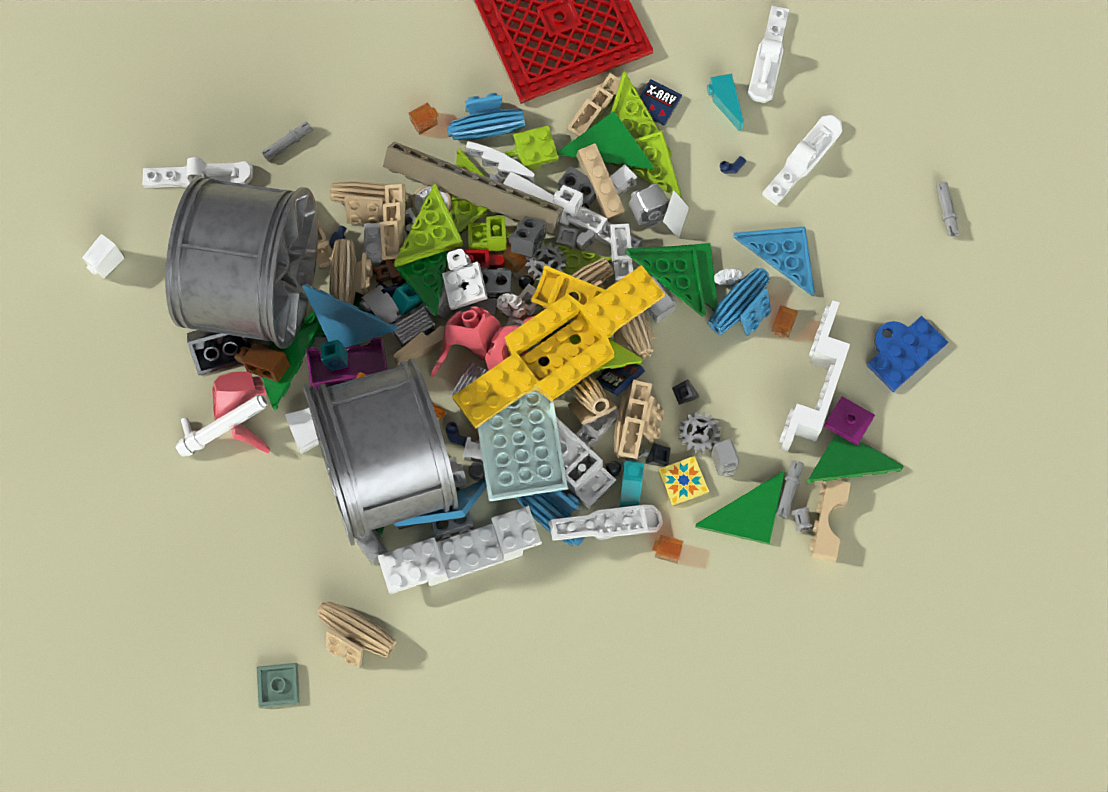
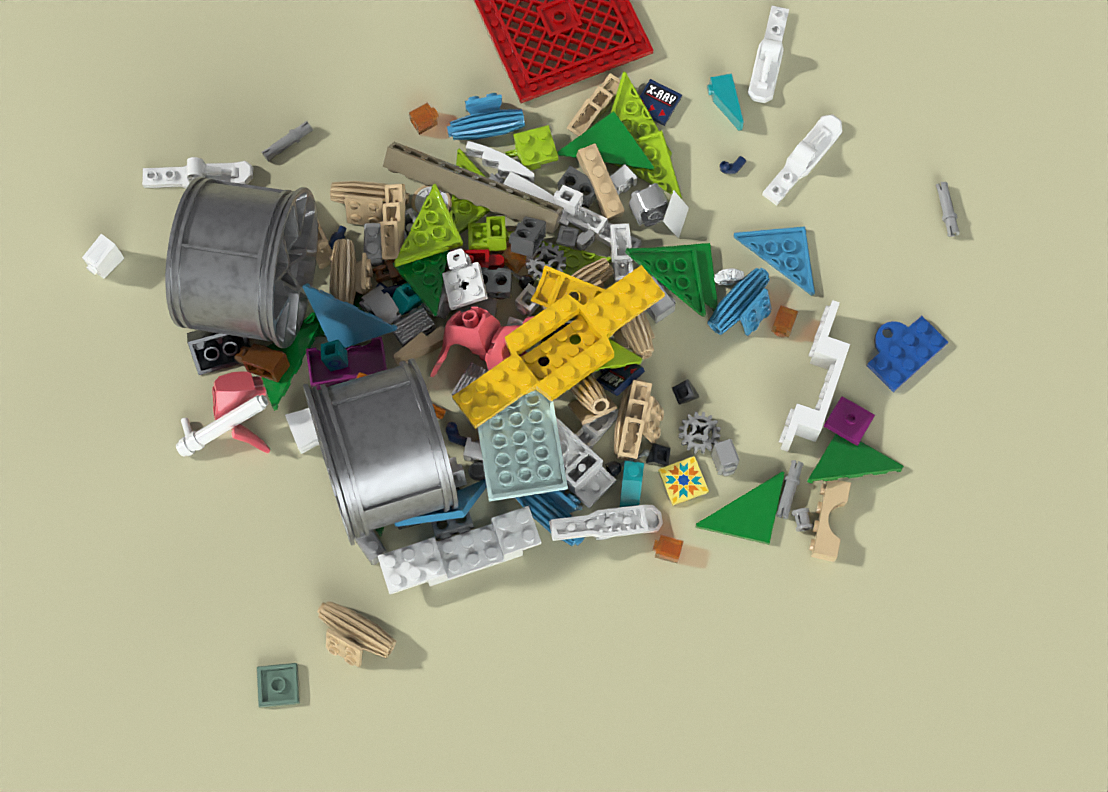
white gear [496,293,526,319] -> none

